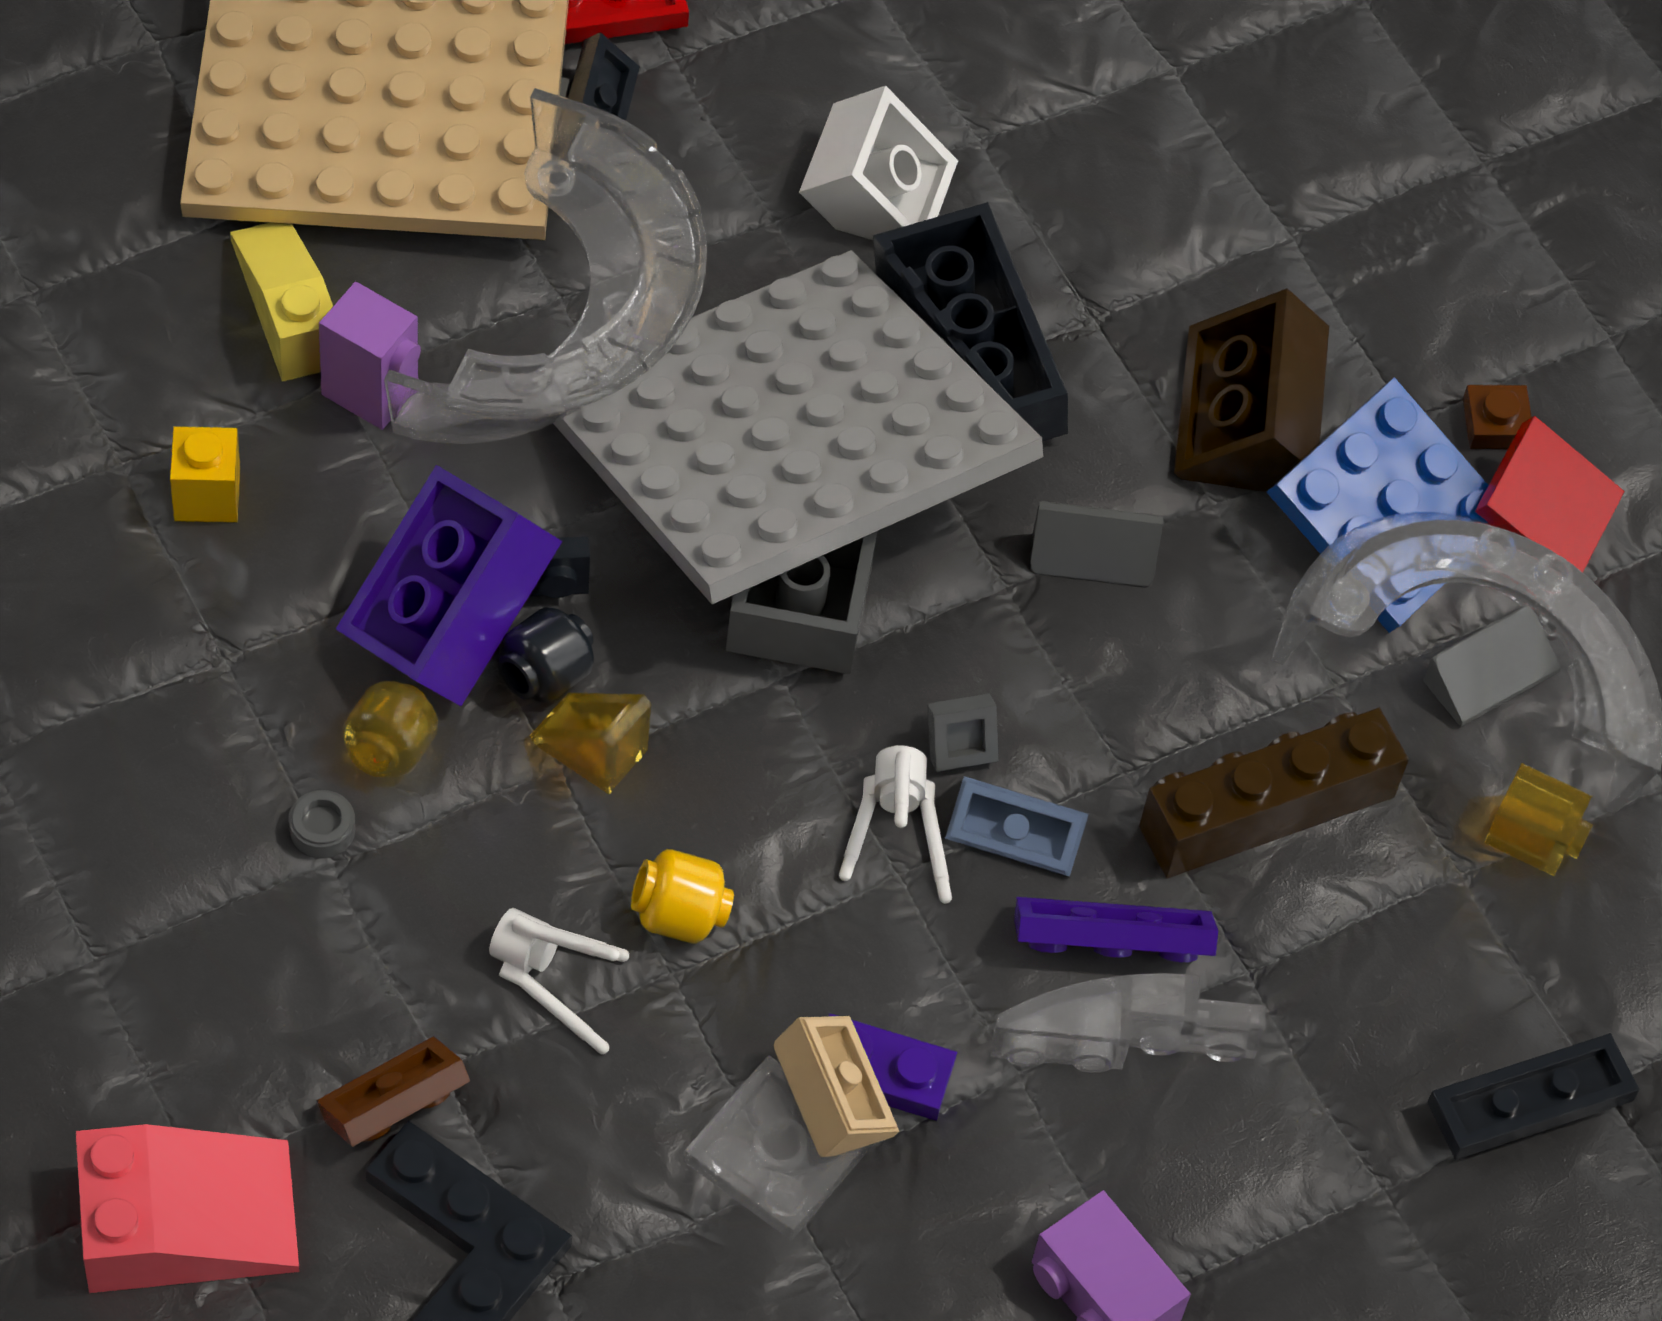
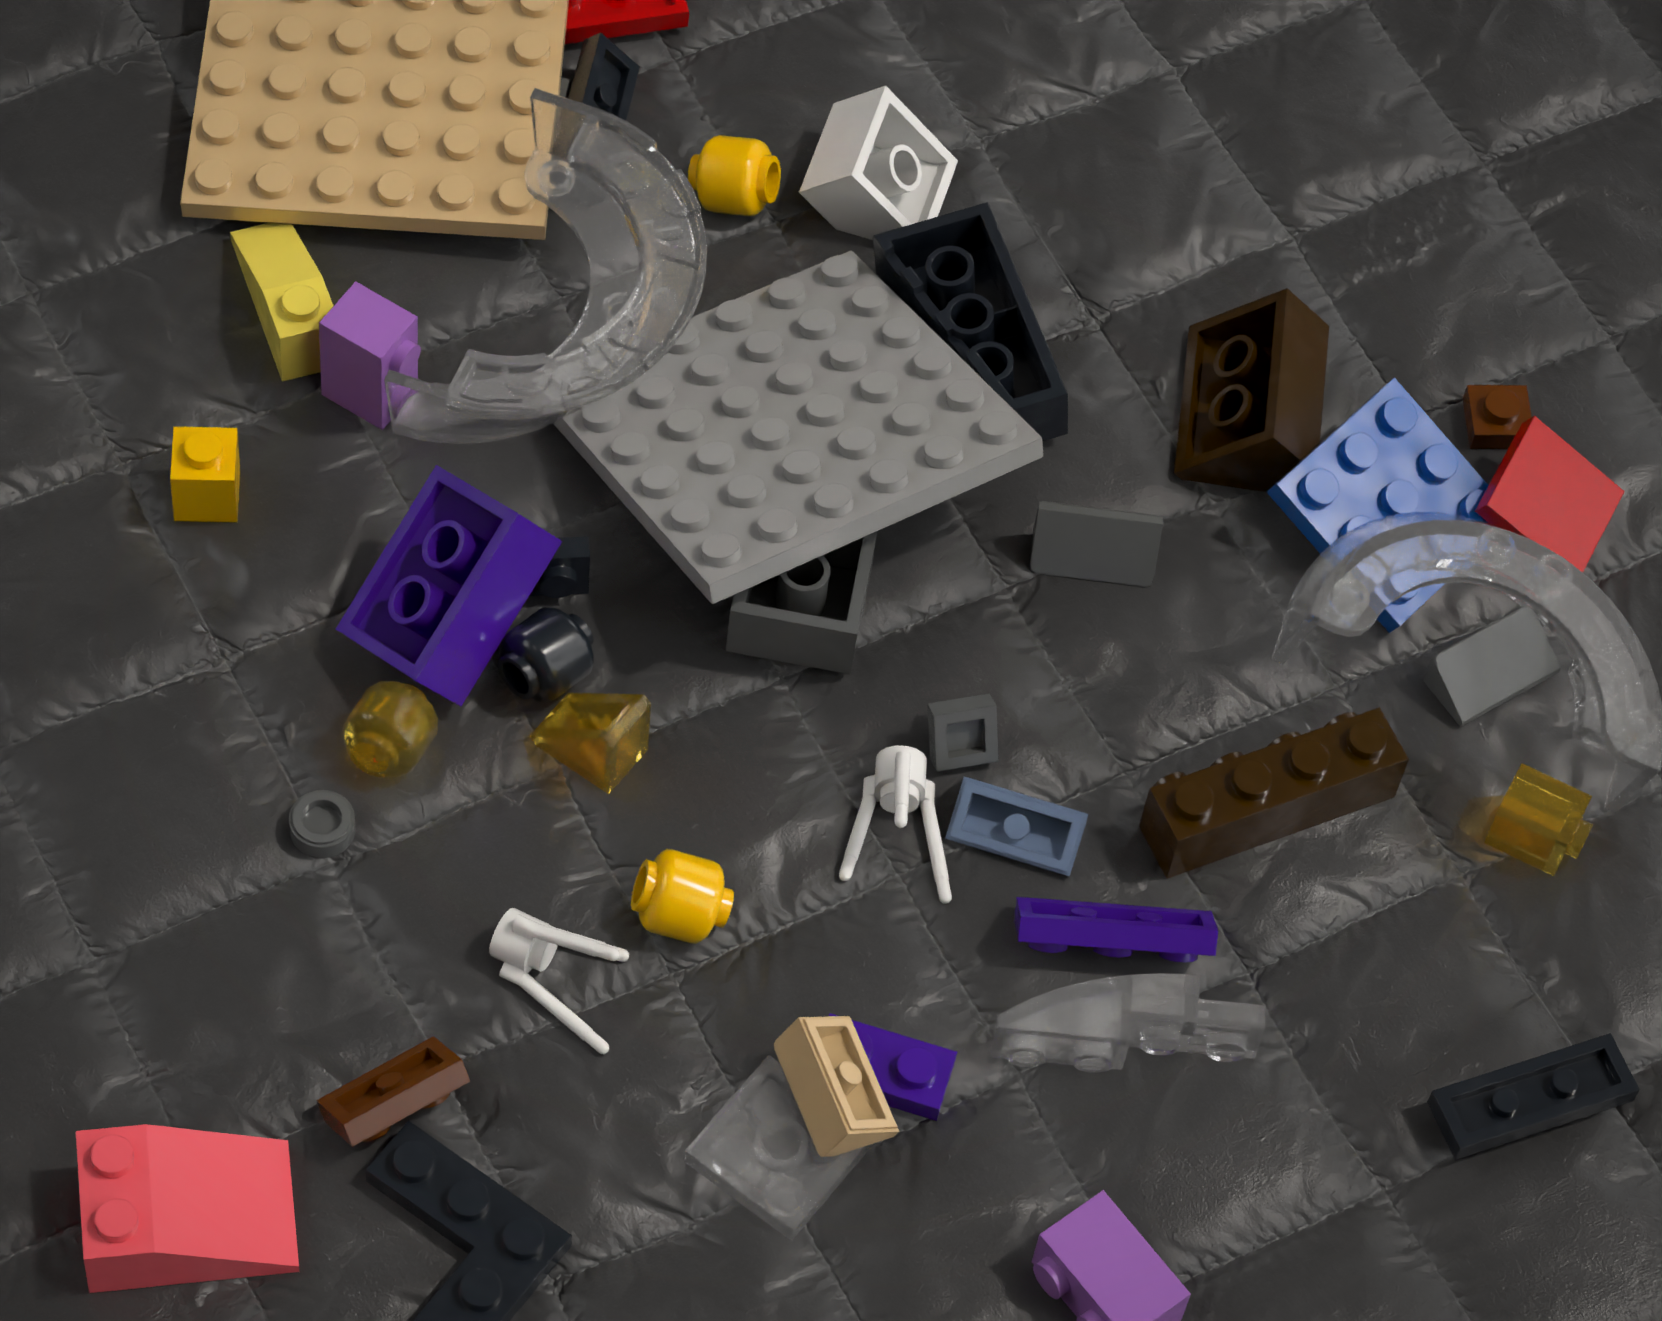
none -> yellow head [688,135,781,216]

